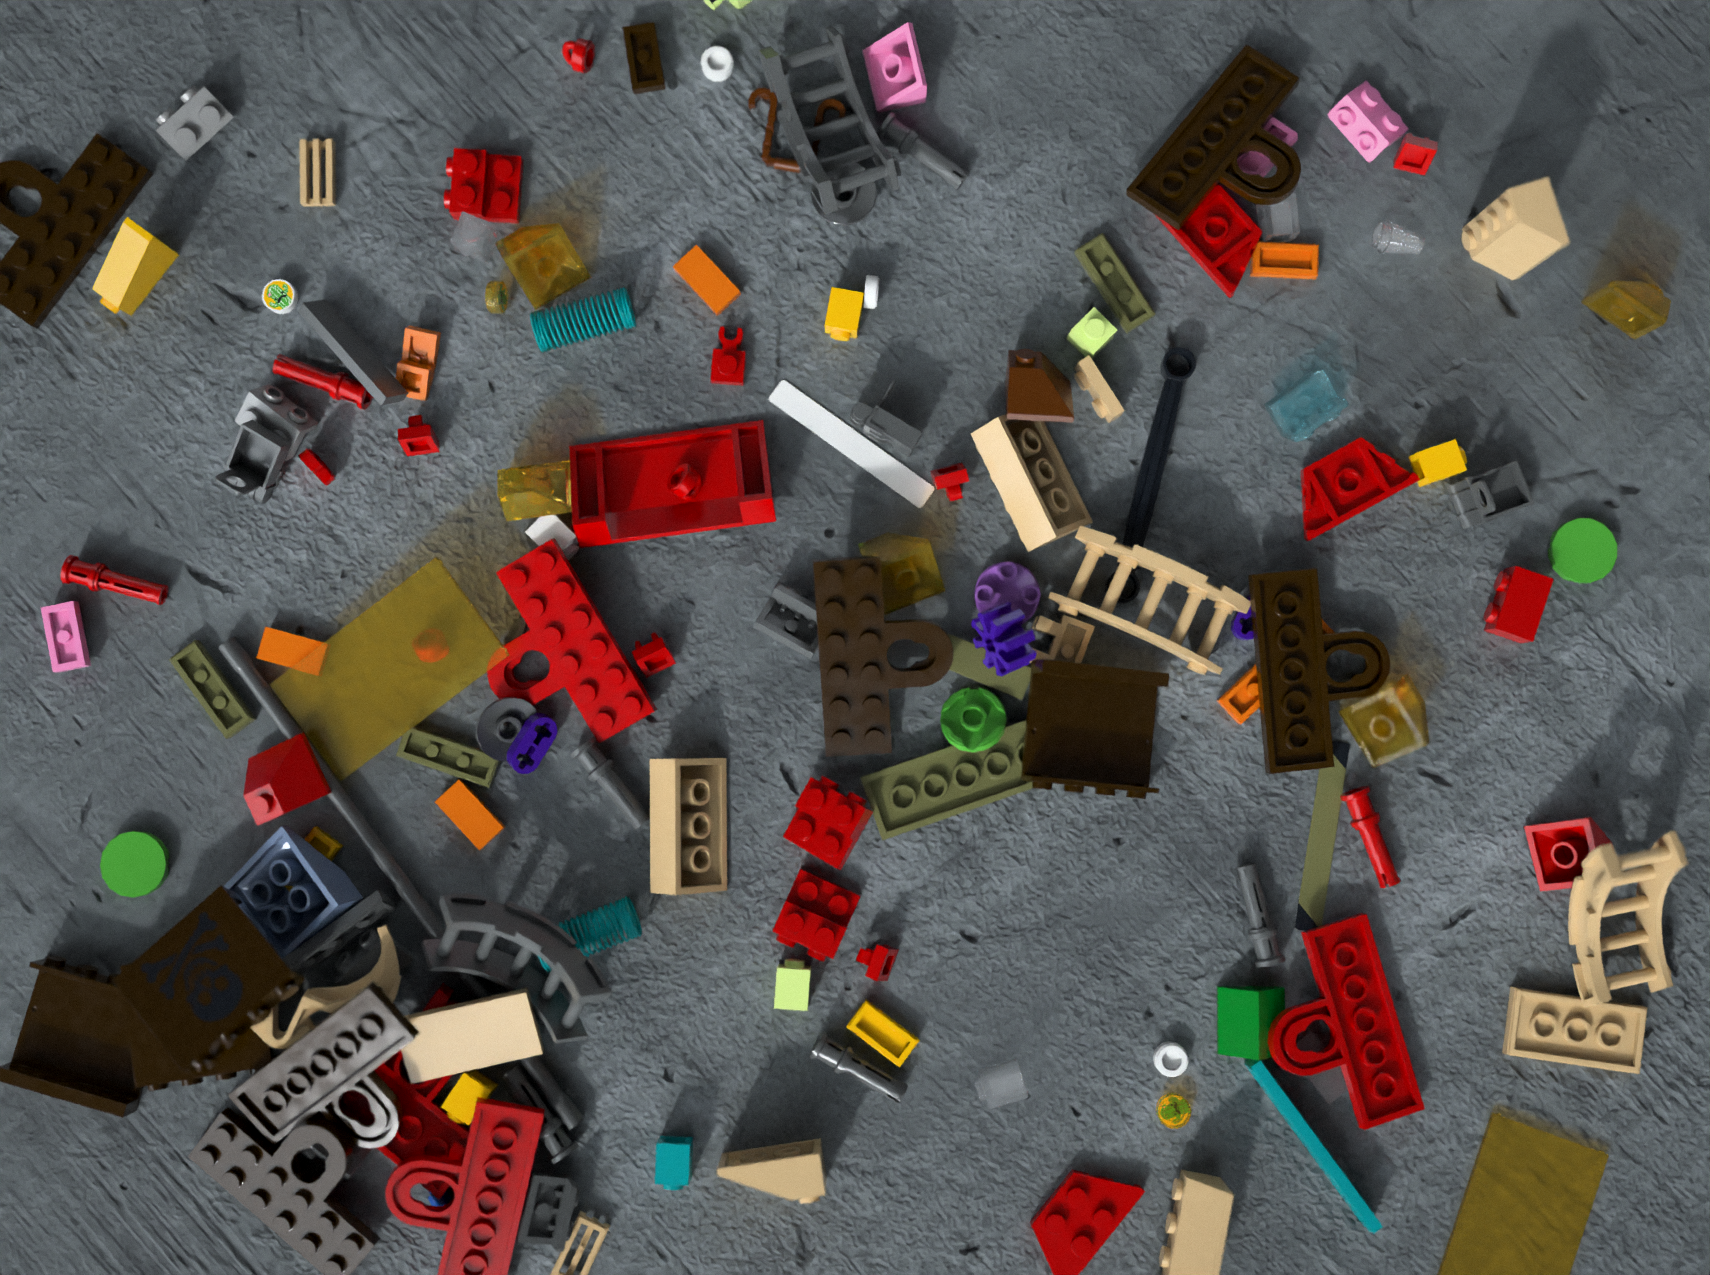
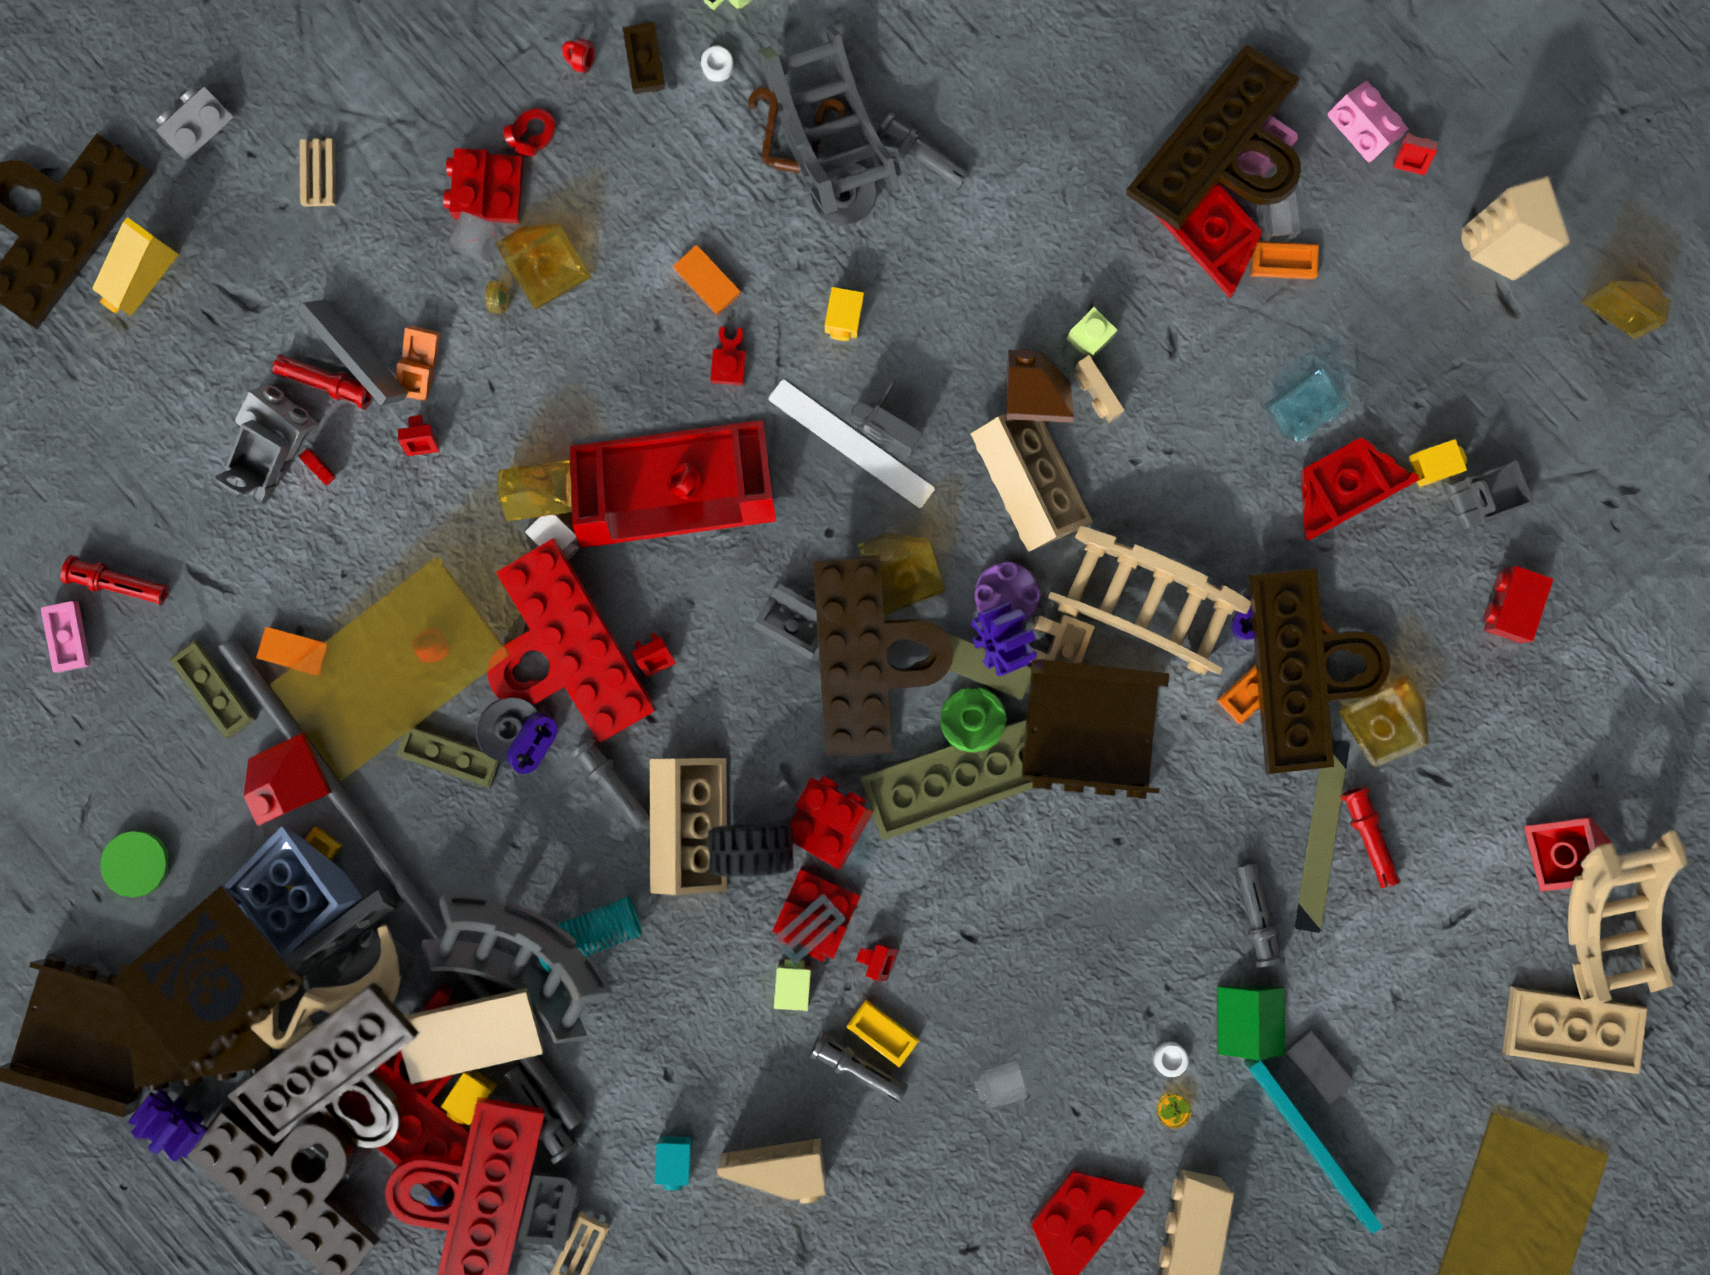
tile [262,279,298,314] -> none
orange tile [435,779,505,850] -> none
teal piece [530,286,636,353] -> none
bright pink slope [862,22,927,113] -> none
white tile [863,275,879,309] -> none
red tile [930,462,969,502] -> none
olive tile [1074,233,1156,334] -> none
black piece [1105,347,1196,604] -> none
red plate [1268,913,1425,1130] -> none
clear cone [1371,221,1425,255] -> none
bright green tile [1548,518,1617,584] -> none
none -> dark purple gear [128,1090,208,1161]
none -> red piece [503,109,555,157]
none -> black tyre [708,824,794,876]
none -> clear light blue tile [772,893,846,965]

